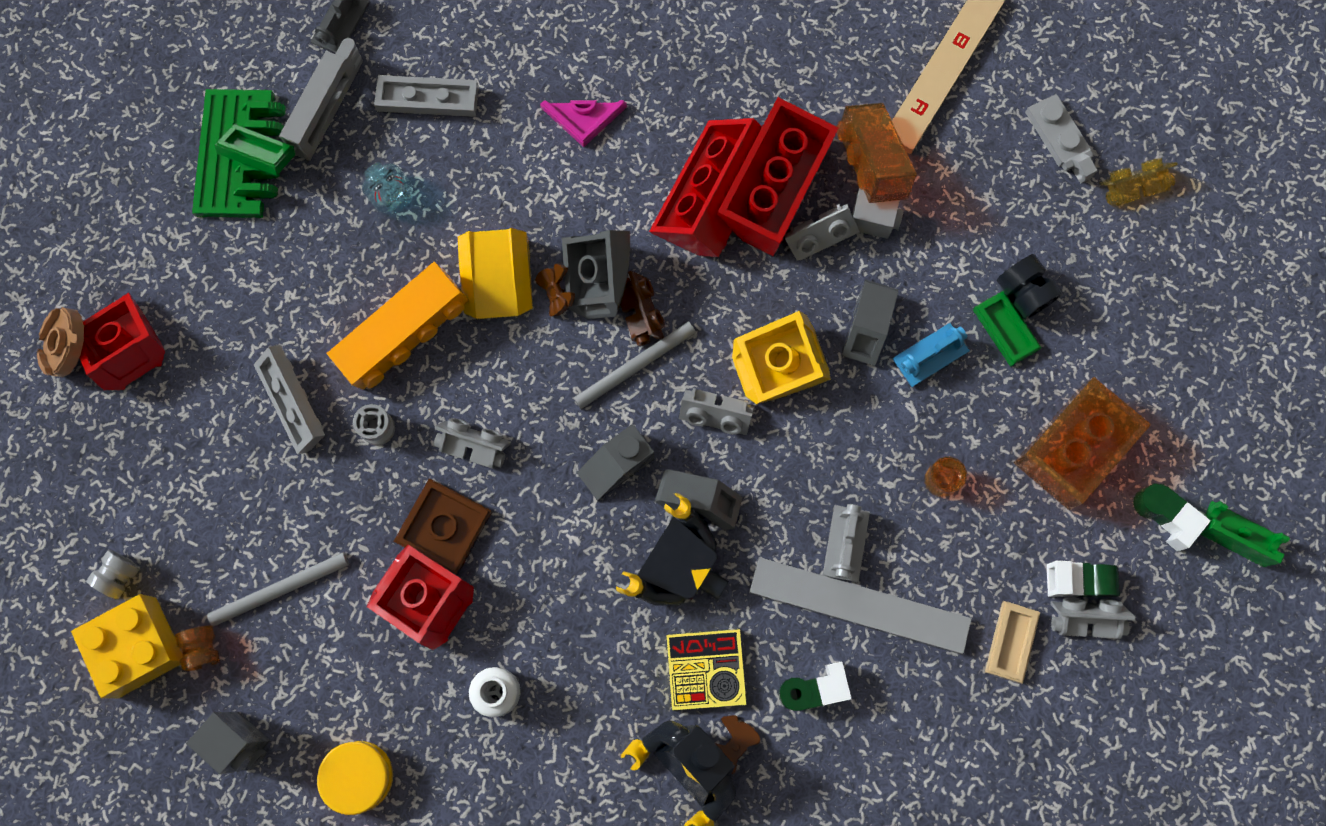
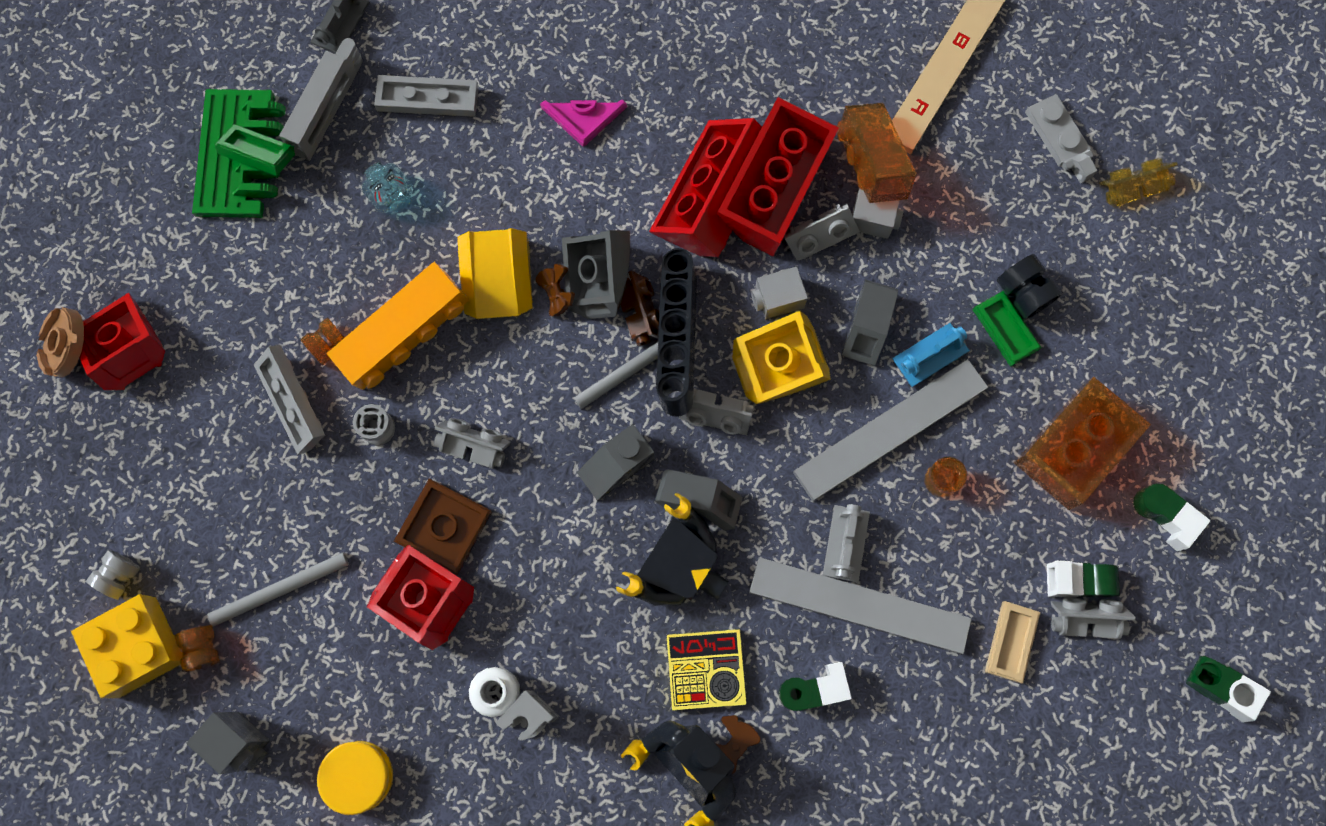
green hinge [1200,501,1290,567] -> none
none -> clear orange wheel [300,317,345,366]
none -> light grey hinge [495,690,560,741]
none -> black beam [656,248,697,417]
none -> light grey brick [751,267,808,319]
none -> light grey tile [793,359,989,502]
none -> leg [1186,656,1271,723]

